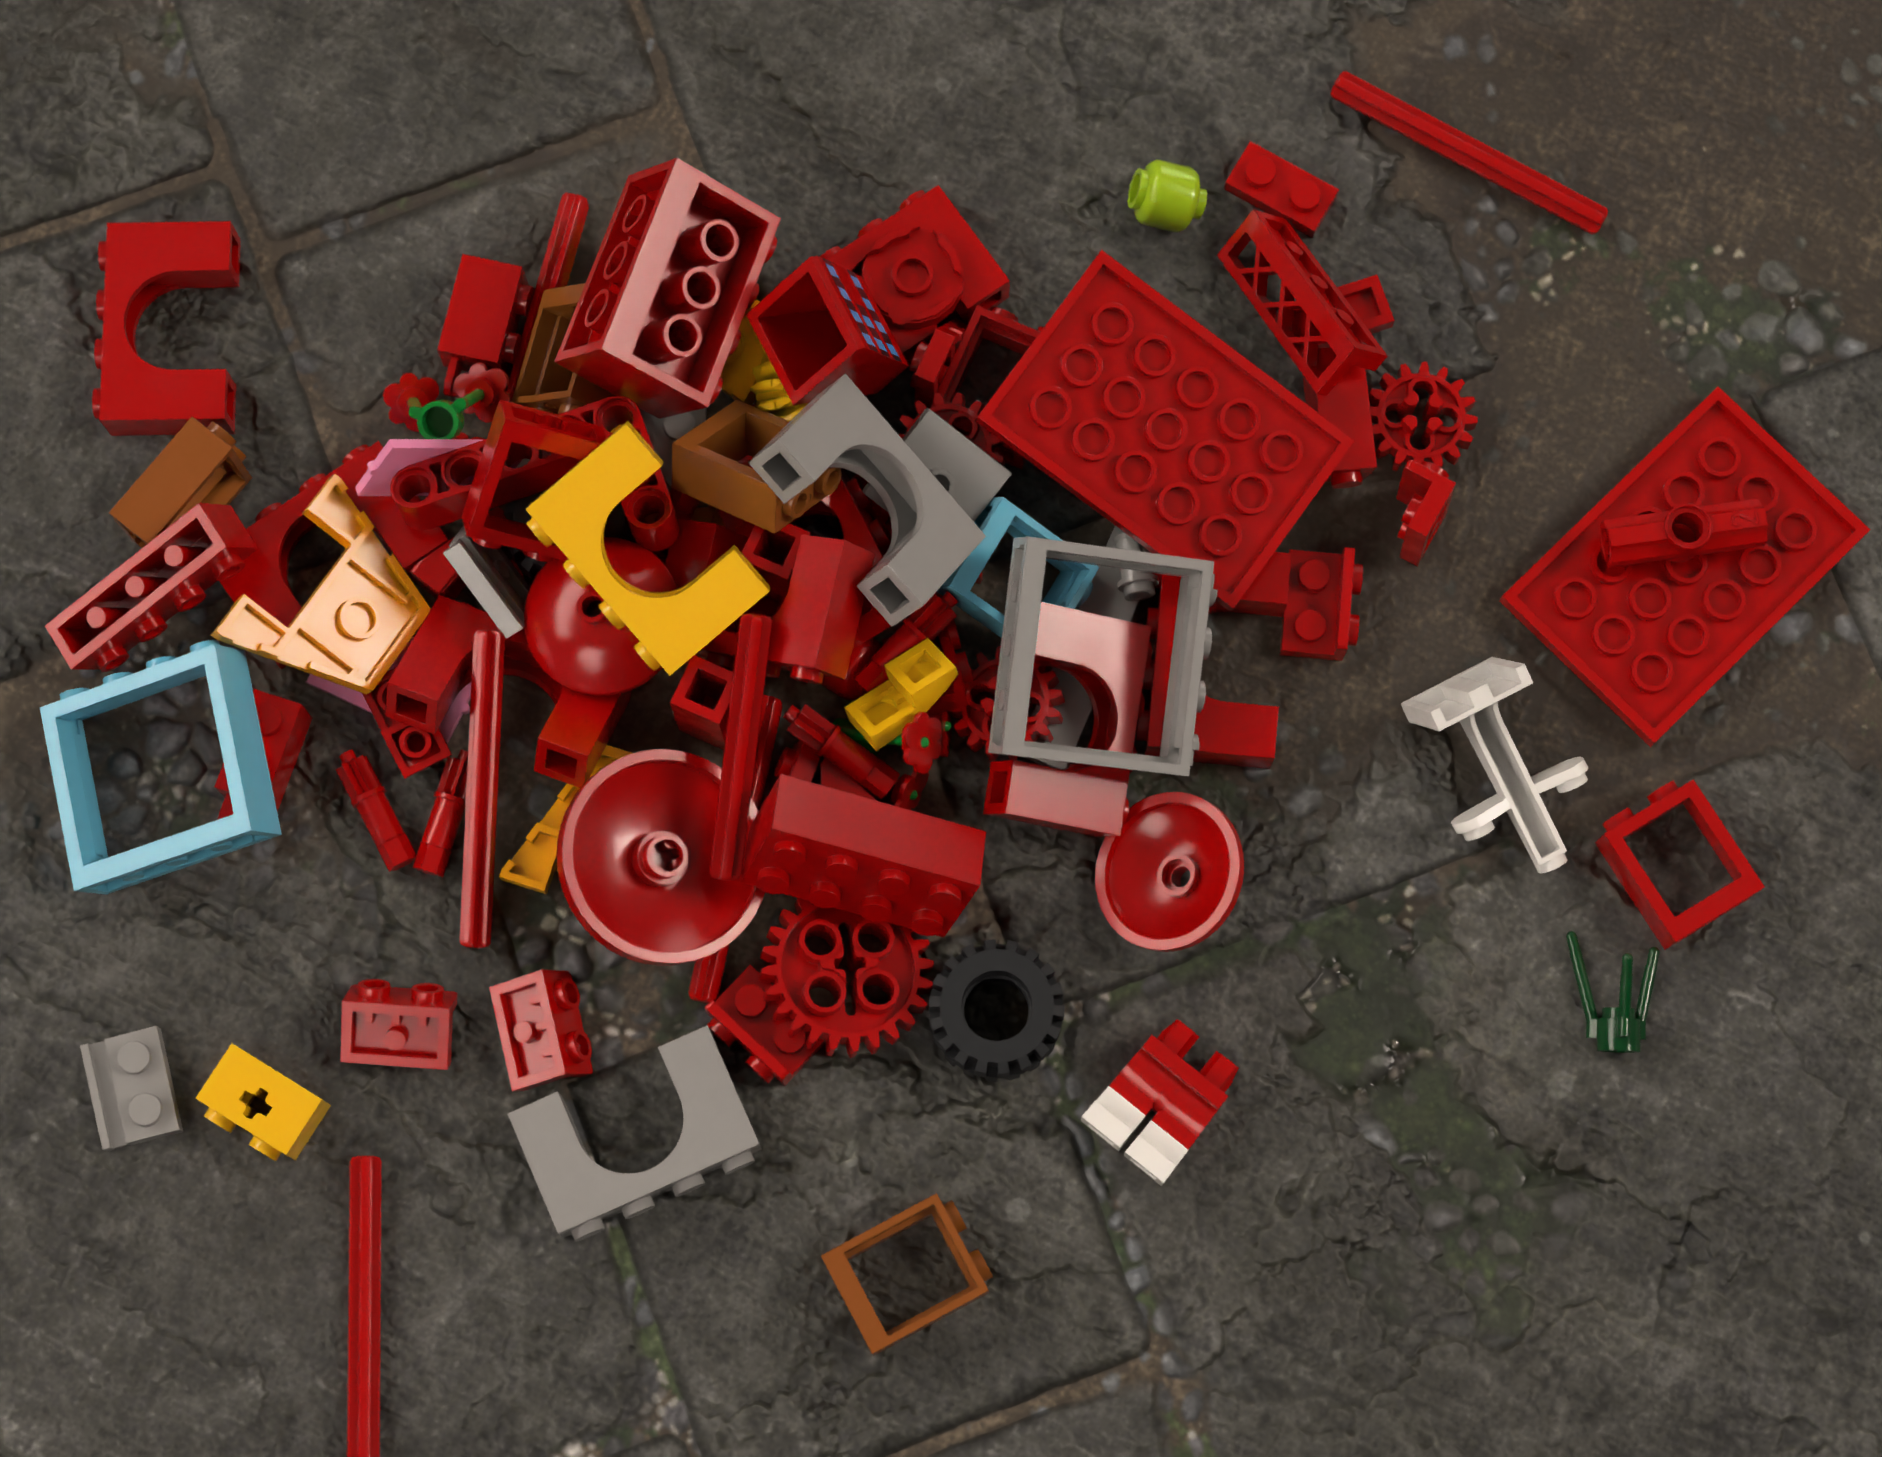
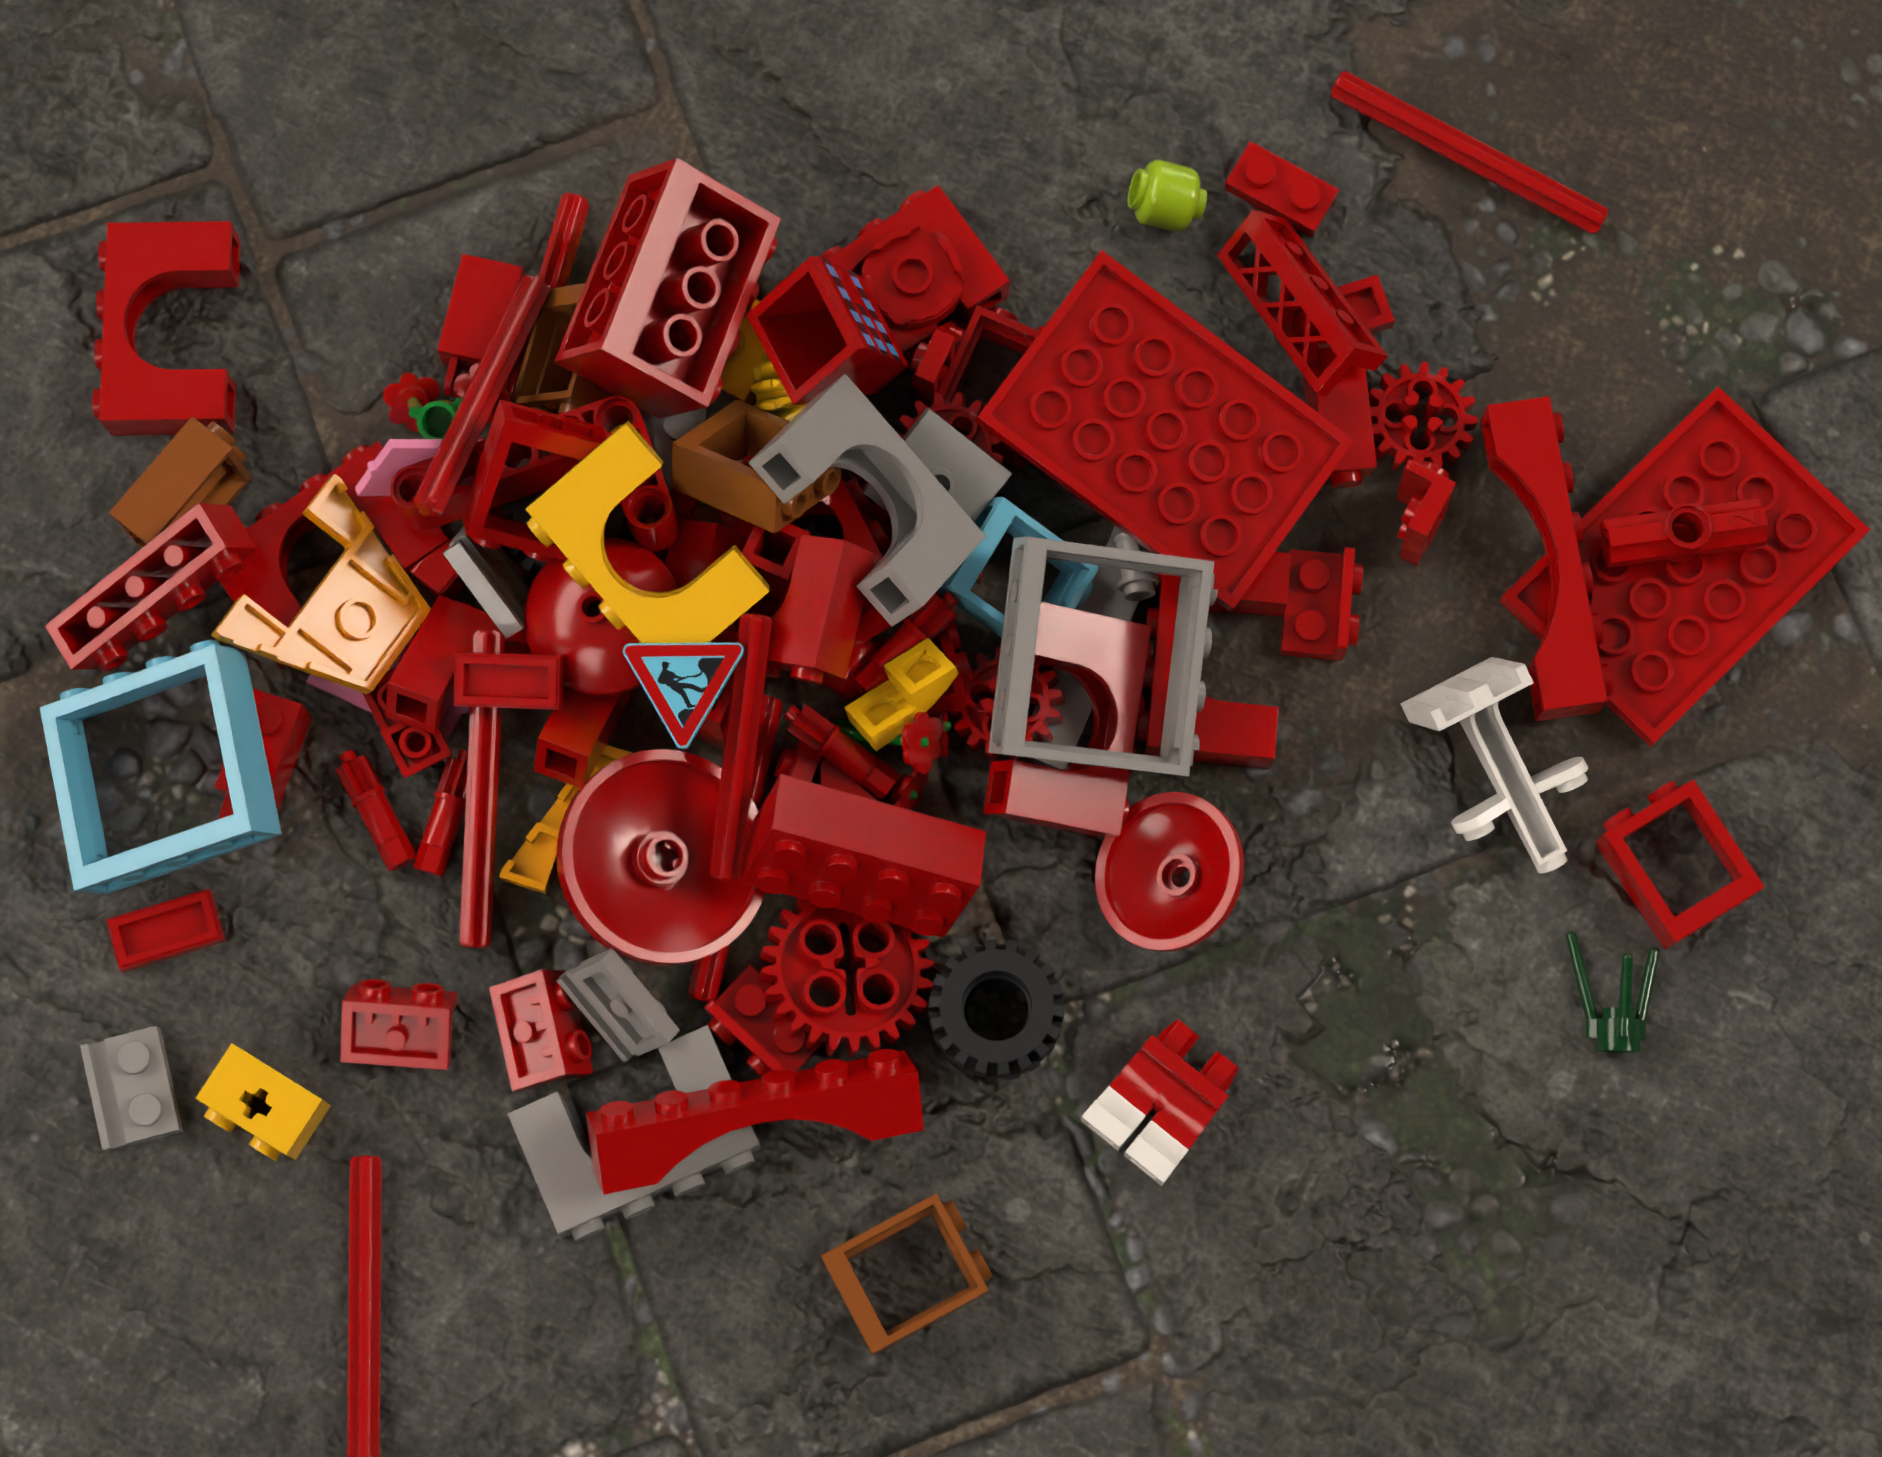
none -> red tile [106,889,226,973]
none -> red axle [413,274,550,517]
none -> red tile [453,651,564,710]
none -> light grey plate [557,948,680,1062]
none -> red arch [586,1049,924,1195]
none -> piece [623,642,744,749]
none -> red arch [1480,396,1613,722]

